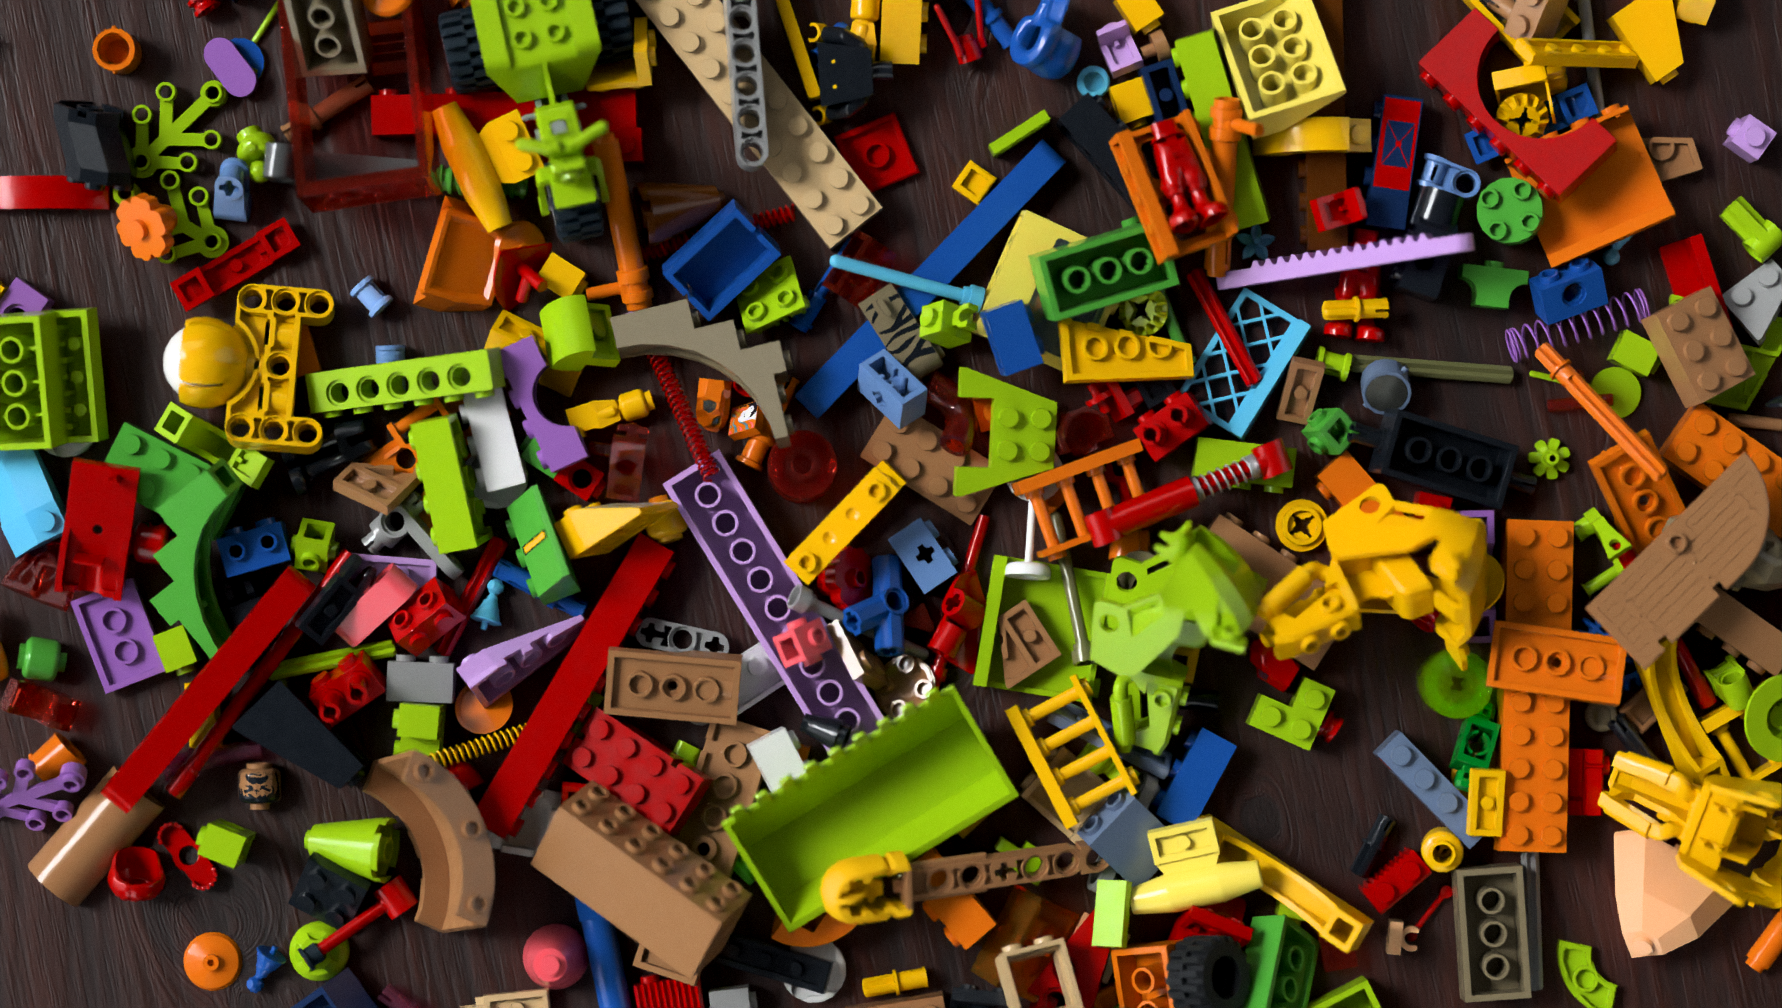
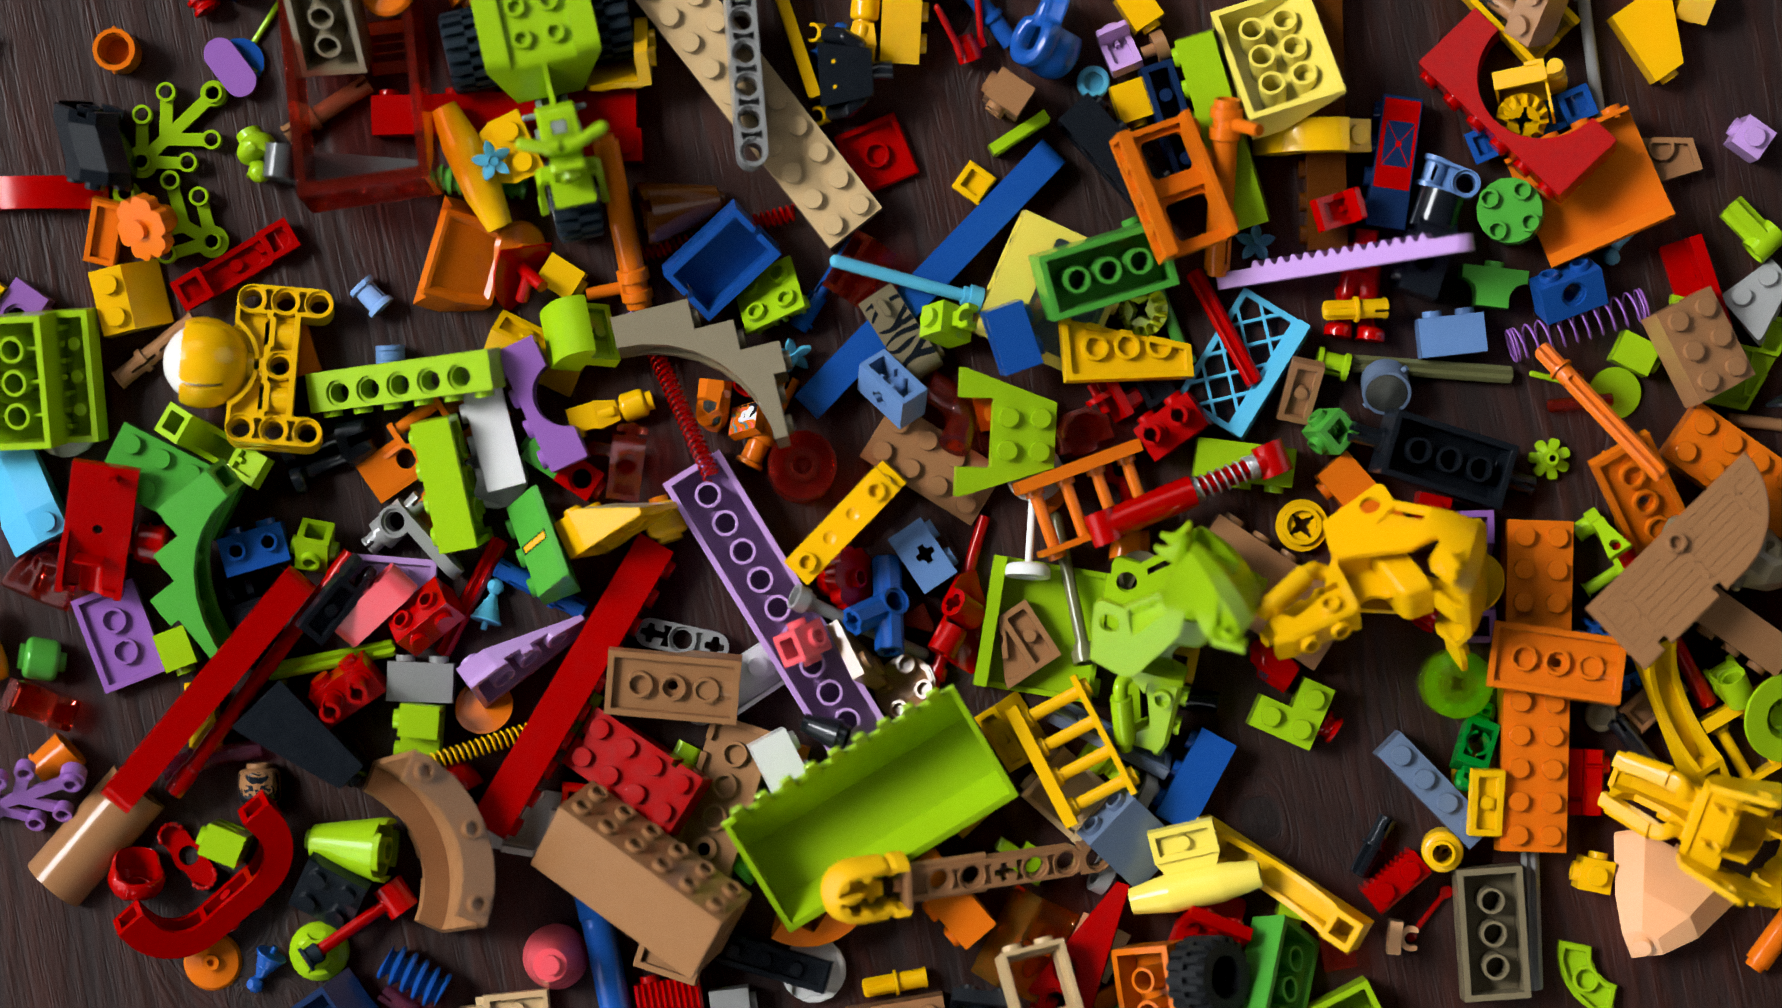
medium blue piece [213,157,252,222] -> none
medium nougat wing [333,462,422,516] -> none
tile [1092,879,1132,948] -> none
red piece [1150,119,1230,234] -> none
yellow tile [1513,38,1640,68] -> none
none -> orange tile [83,195,121,267]
none -> yellow slope [88,259,175,338]
none -> medium nougat pin [111,312,194,389]
none -> red arch [112,789,293,959]
none -> blue piece [377,945,452,1007]
none -> medium azure plant [471,140,510,181]
none -> medium azure plant [782,338,811,372]
none -> yellow panel [974,691,1047,773]
none -> medium nougat brick [981,67,1036,123]
none -> medium blue brick [1414,307,1488,359]
none -> yellow brick [1569,850,1616,895]

